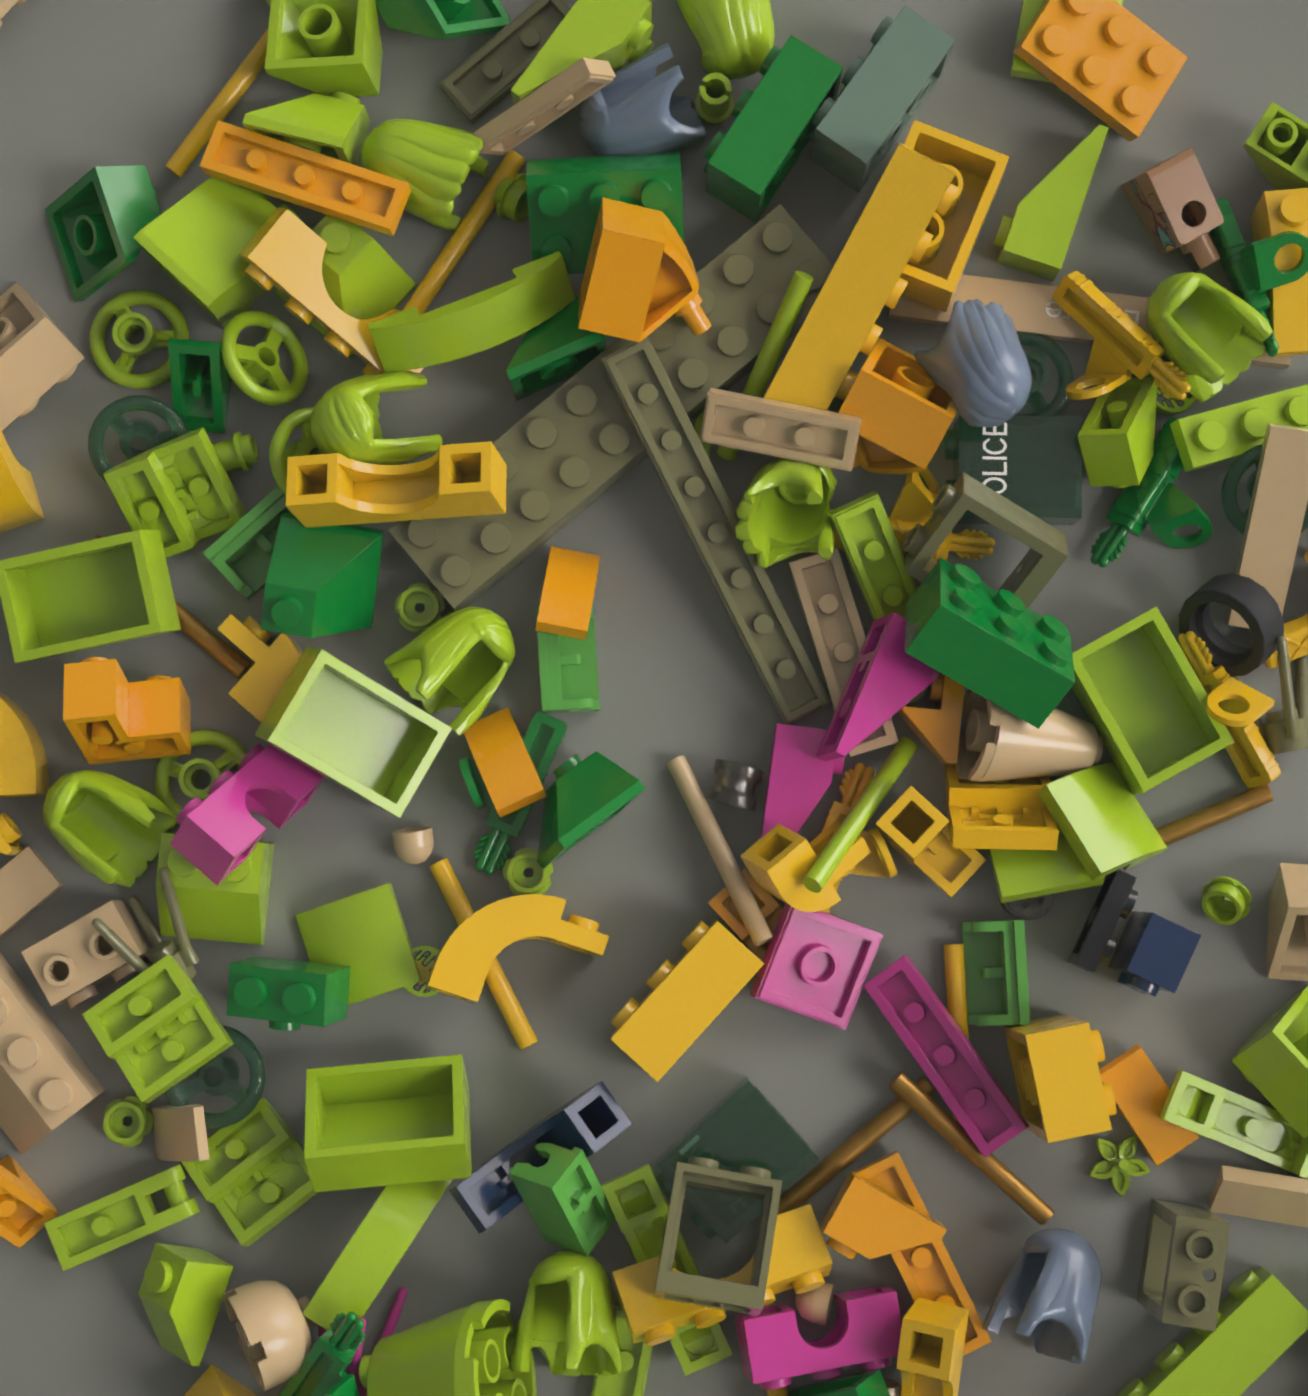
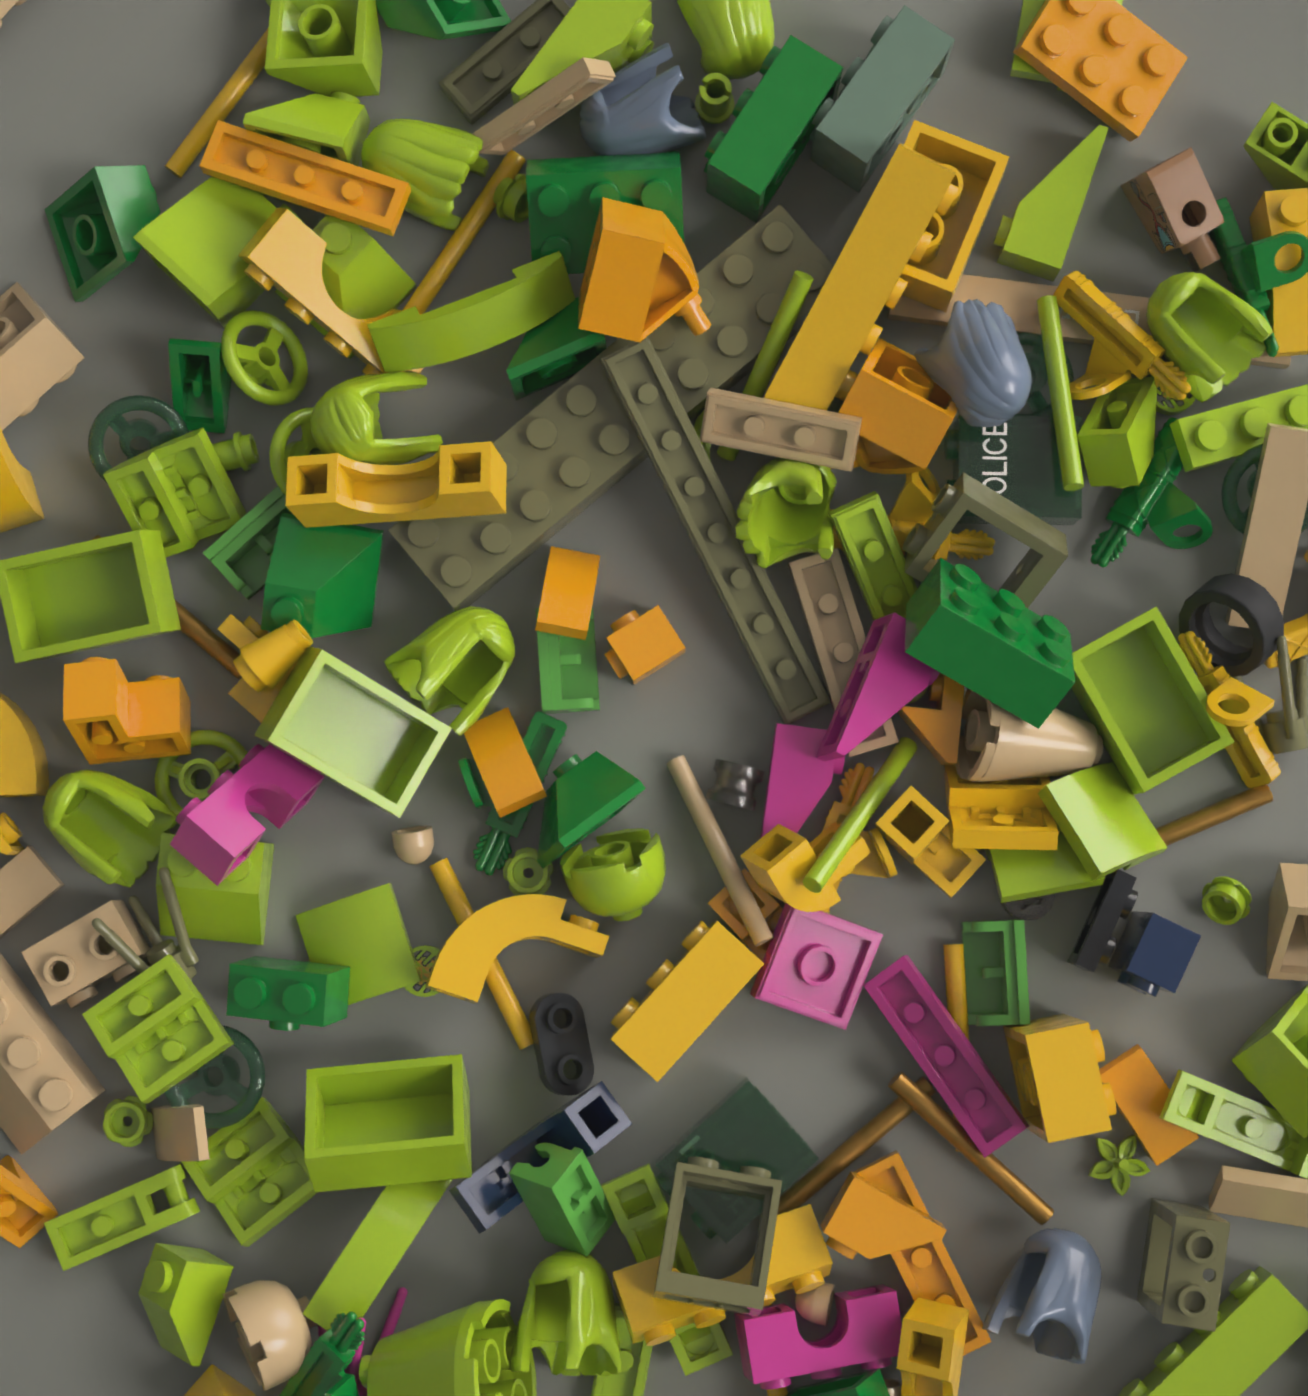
lime piece [89,290,189,389] -> none
lime plate [395,583,445,632] -> none
none -> yellow cone [233,619,313,693]
none -> black plate [529,993,594,1096]
none -> lime cylinder [560,828,666,921]
none -> light orange brick [604,605,686,685]
none -> lime bar [1037,295,1084,491]

